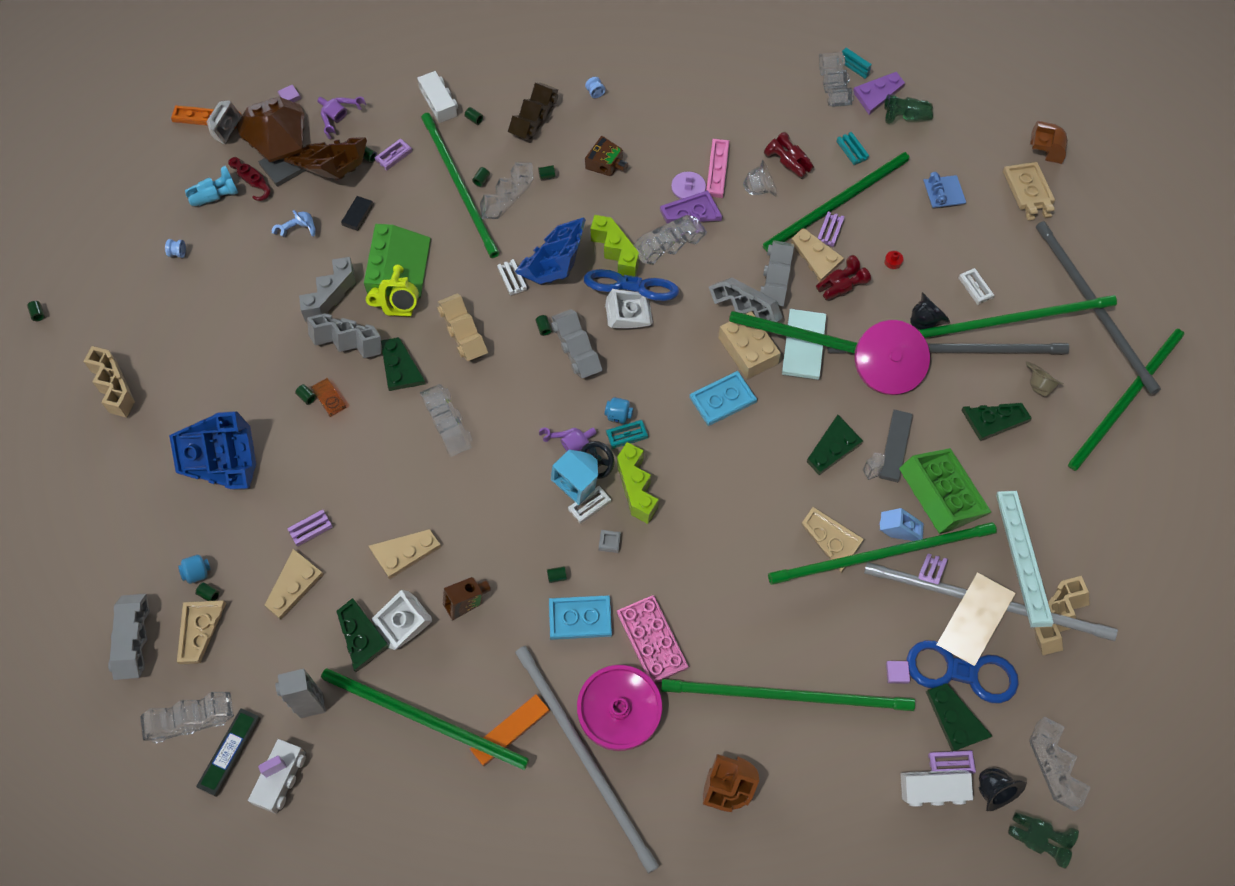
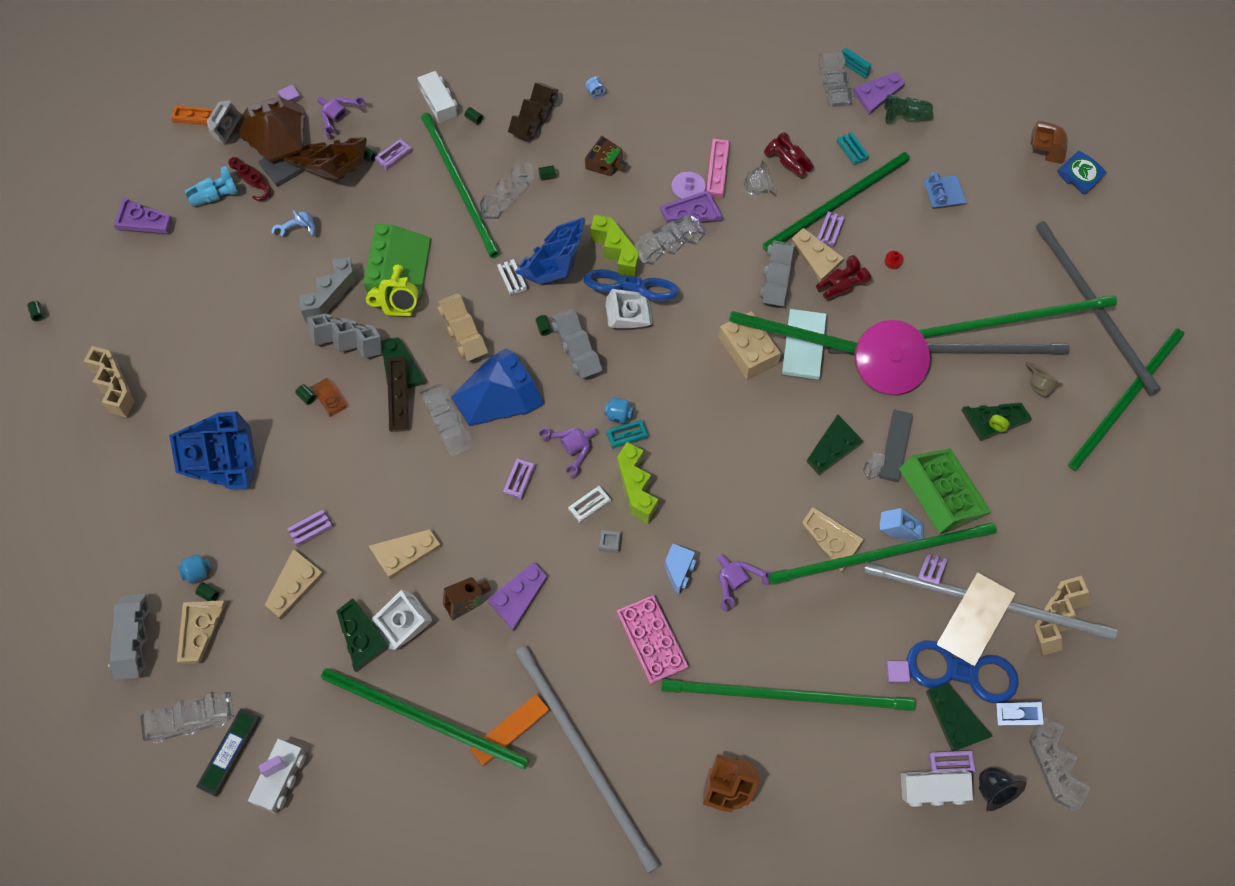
light blue wheel [165,239,186,258] -> none
light grey brick [275,669,326,718] -> none
black tile [341,196,373,231] -> none
dark green hinge [472,167,490,187] -> none
dark green hinge [547,566,567,583] -> none
medium azure tile [549,596,612,640] -> none
medium azure piece [551,441,614,505] -> none
dark pink dish [577,665,662,751] -> none
medium azure tile [689,371,757,426] -> none
light grey brick [709,278,783,322] -> none
black piece [910,292,950,330] -> none
white tile [958,268,994,305] -> none
light aqua tile [996,491,1053,627] -> none
tan tile [1003,162,1055,220] -> none
clear green piece [1008,812,1079,869] -> none
none -> medium lavender wing [114,197,172,234]
none -> dark brown tile [387,357,409,432]
none -> blue wedge [451,349,544,426]
none -> medium lavender wing [487,562,547,631]
none -> lavender tile [503,458,535,500]
none -> light blue slope [664,544,697,594]
none -> medium lavender piece [717,554,773,612]
none -> lime tile [989,415,1010,432]
none -> light blue slope [997,702,1043,725]
none -> slope [1057,151,1107,194]

